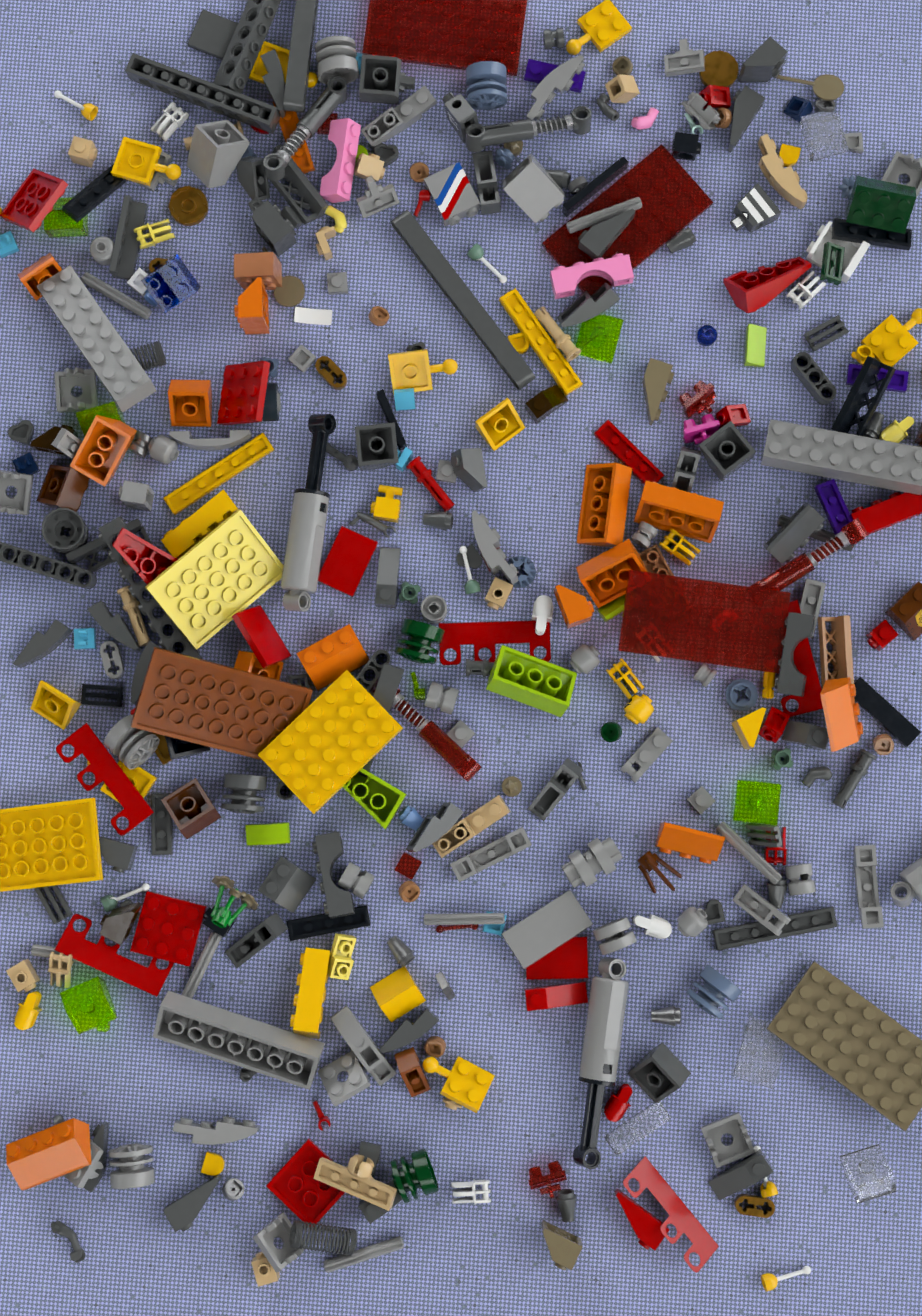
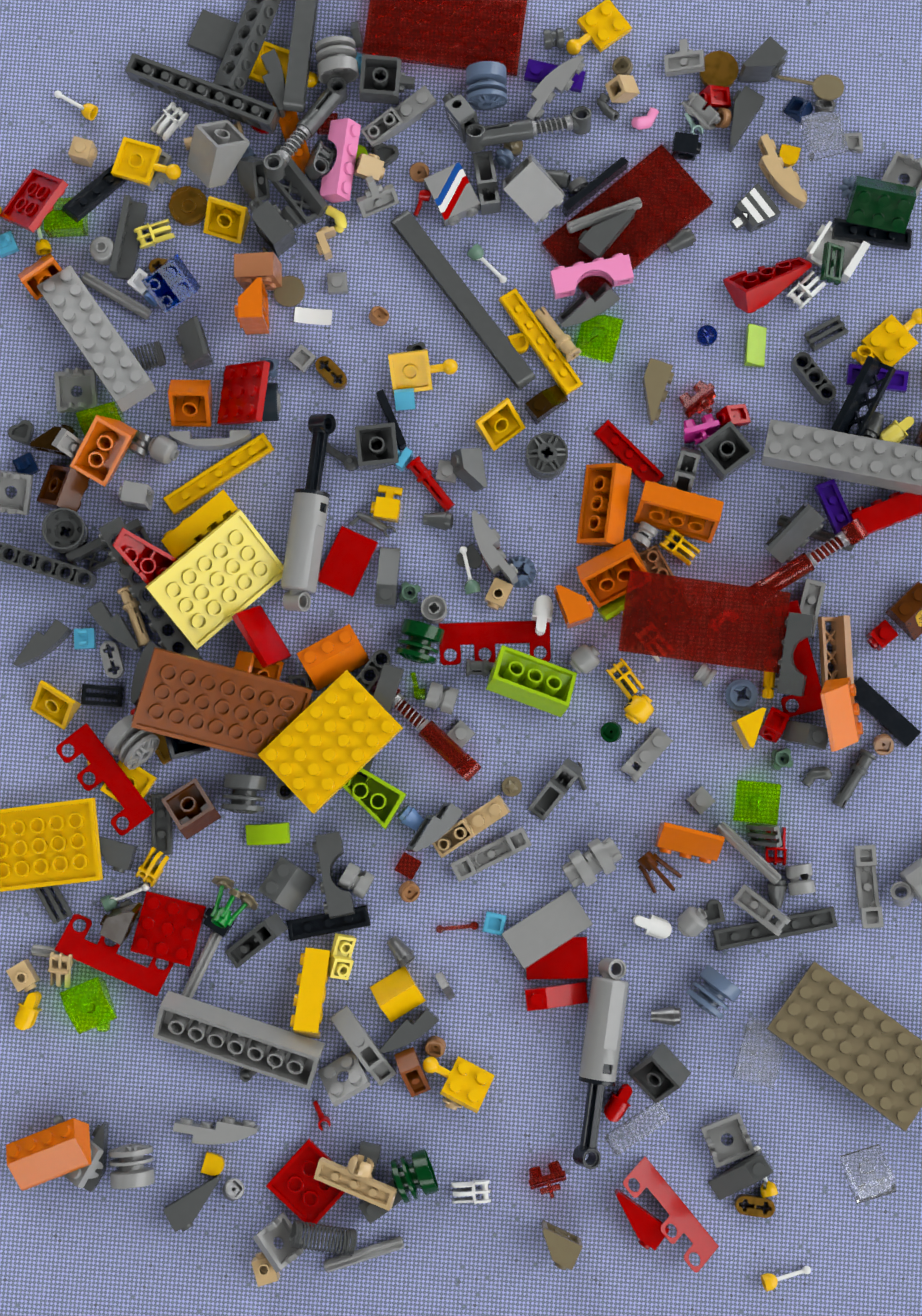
dark grey piece [51,1221,85,1263] -> none
light grey axle [424,913,505,925] -> none
dark grey cone [556,1189,577,1222] -> none
light grey wheel [593,917,637,955] -> none
none -> yellow hinge [35,227,52,256]
none -> yellow arm [135,847,169,887]
none -> dark grey slope [176,316,214,370]
none -> yellow slope [203,196,250,244]
none -> dark grey piece [305,140,337,181]
none -> dark grey tile [351,21,364,48]
none -> dark grey wheel [525,432,568,480]

